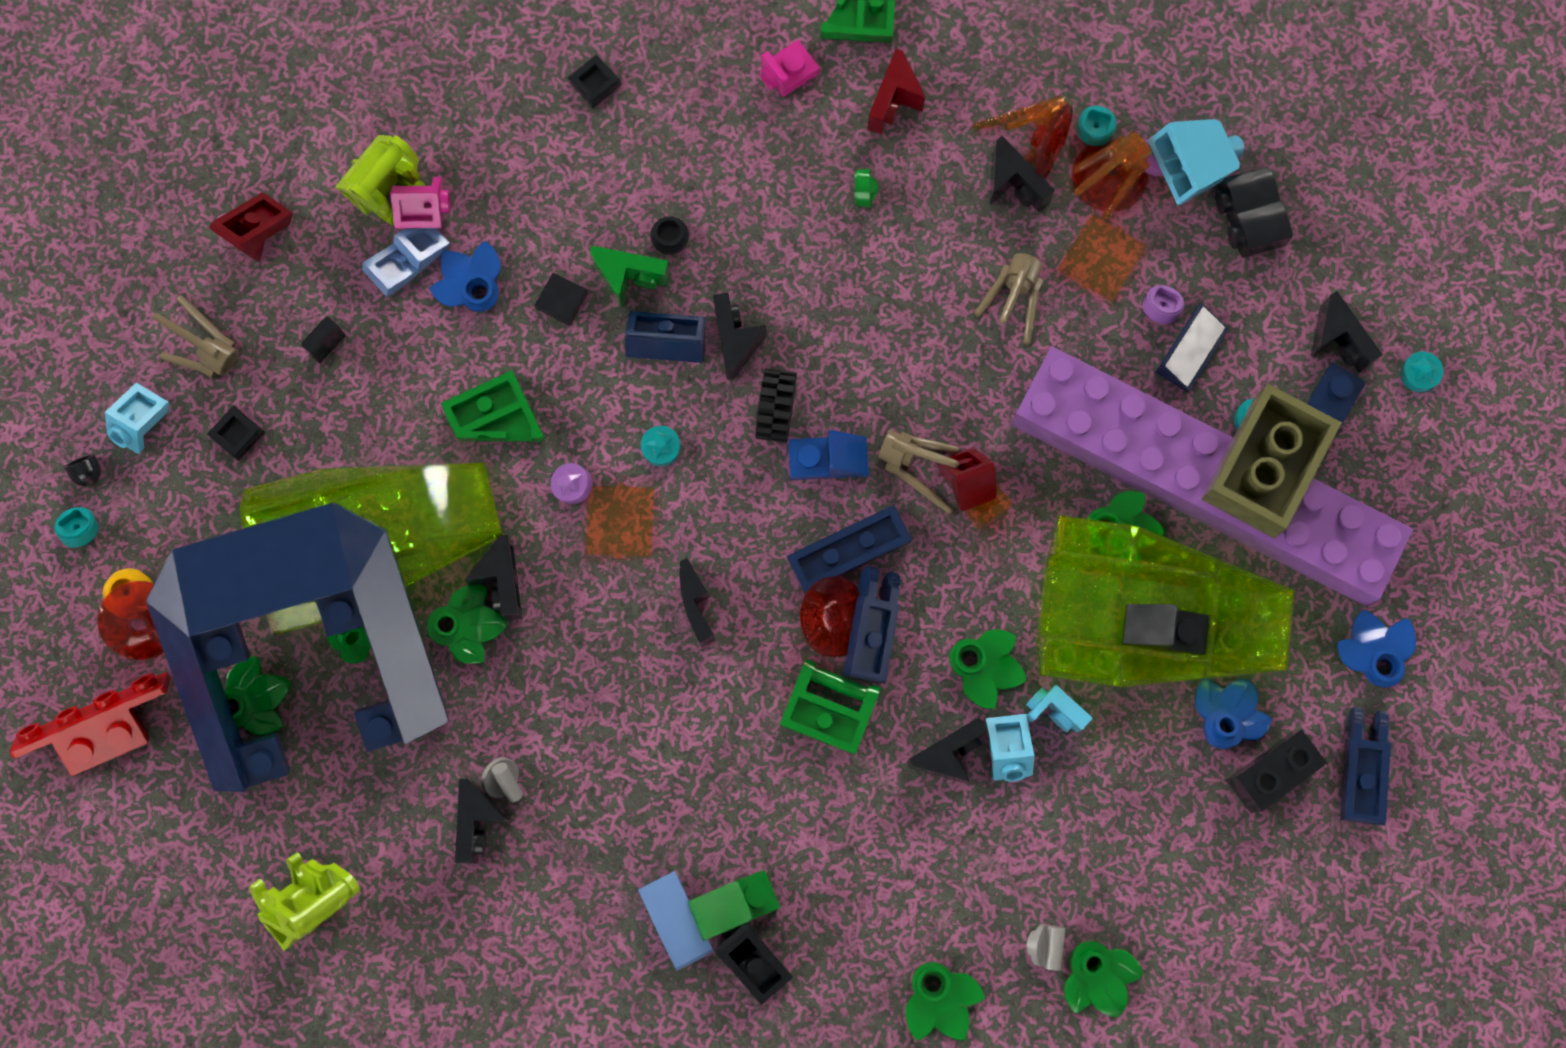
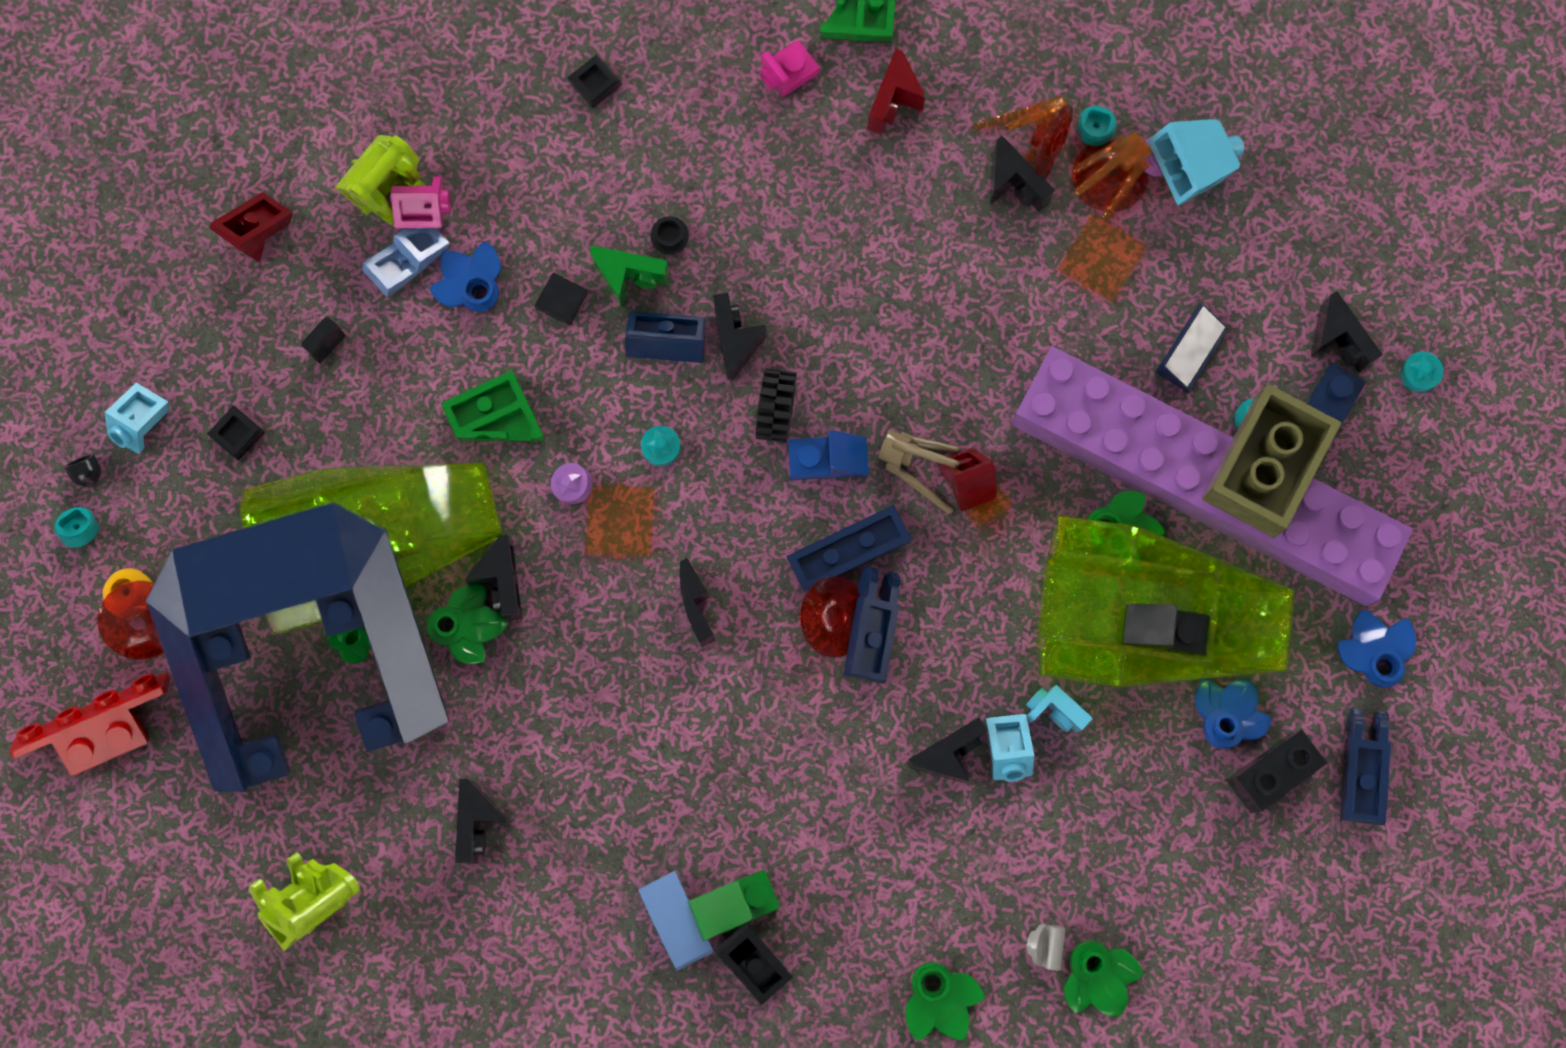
dark tan plant [153,295,239,379] -> none
green plate [224,656,292,736] -> none
light grey plate [481,757,523,802] -> none
green plate [780,658,881,756] -> none
green tile [854,168,879,208] -> none
green plate [949,629,1027,710] -> none
dark tan plant [975,253,1043,346] -> none
medium lavender tile [1143,285,1184,324] -> none
black brick [1215,166,1293,258] -> none

